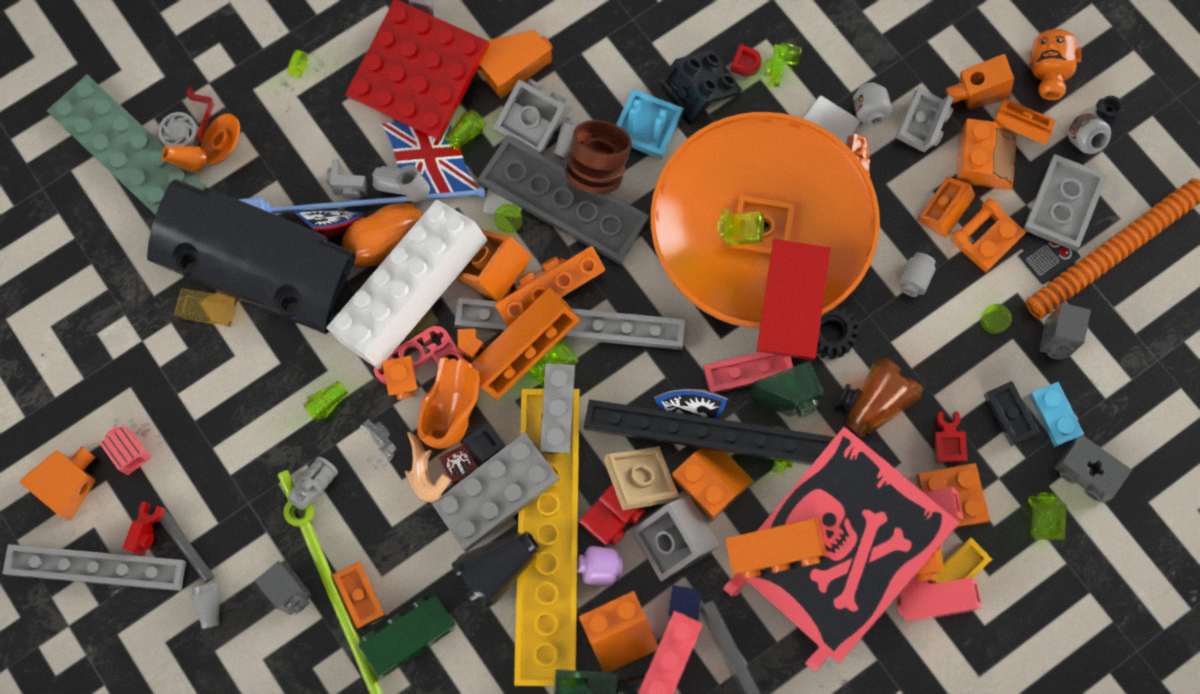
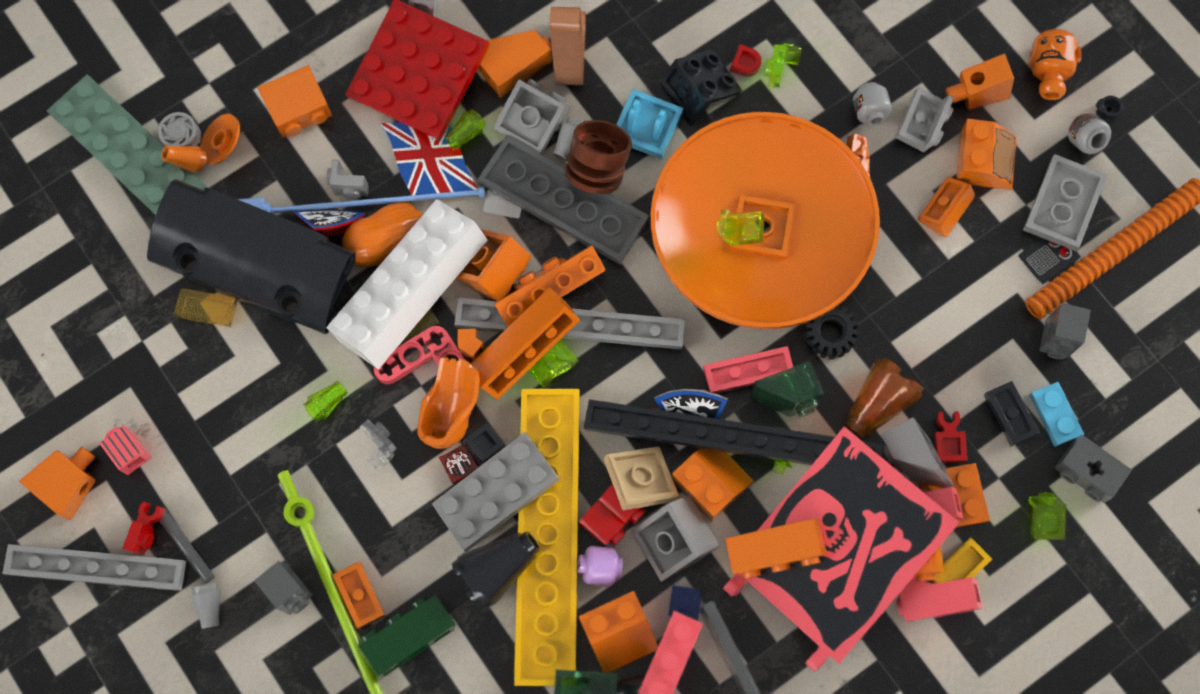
red piece [186,87,214,144] -> none
clear neon green tile [288,50,309,79] -> none
light grey hinge [288,457,338,511] -> none
light grey piece [372,165,430,202] -> none
orange bracket [382,356,420,400] -> none
light nougat piece [405,432,452,503] -> none
clear neon green tile [494,204,522,233] -> none
light grey plate [540,364,575,454] -> none
red tile [756,239,831,361] -> none
white sticker [803,96,861,144] -> none
black bush [836,383,860,413] -> none
light grey brick [898,252,936,297] -> none
orange plate [950,198,1026,273] -> none
clear neon green tile [981,304,1012,334] -> none
orange plate [994,98,1055,145] -> none
none -> orange slope [257,65,333,138]
none -> nougat beam [550,7,586,85]
none -> light grey slope [881,418,955,488]

